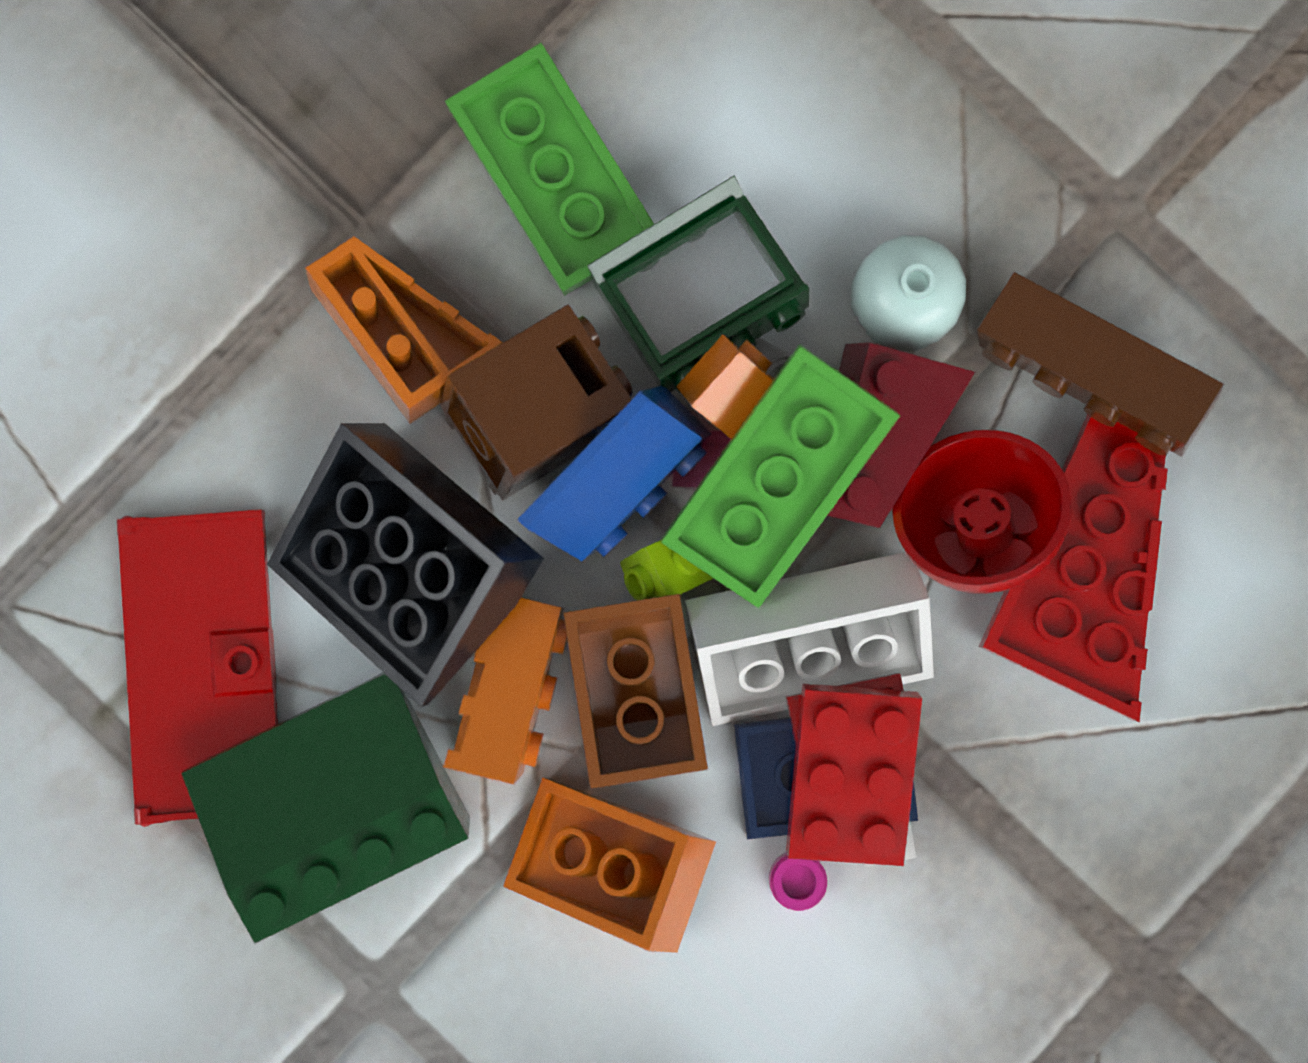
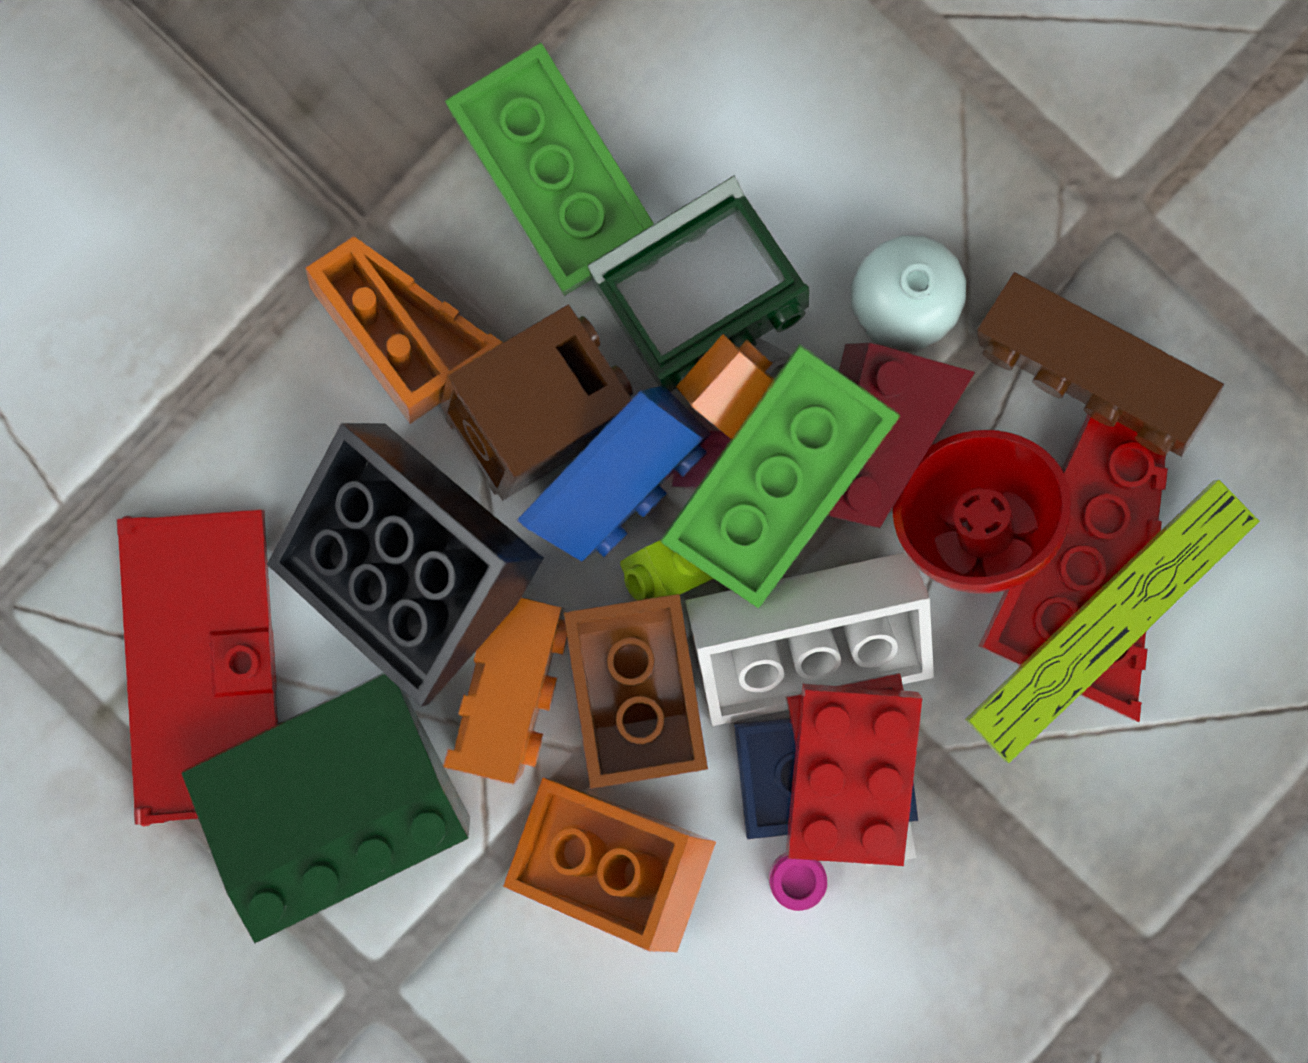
none -> lime tile [965,479,1260,763]

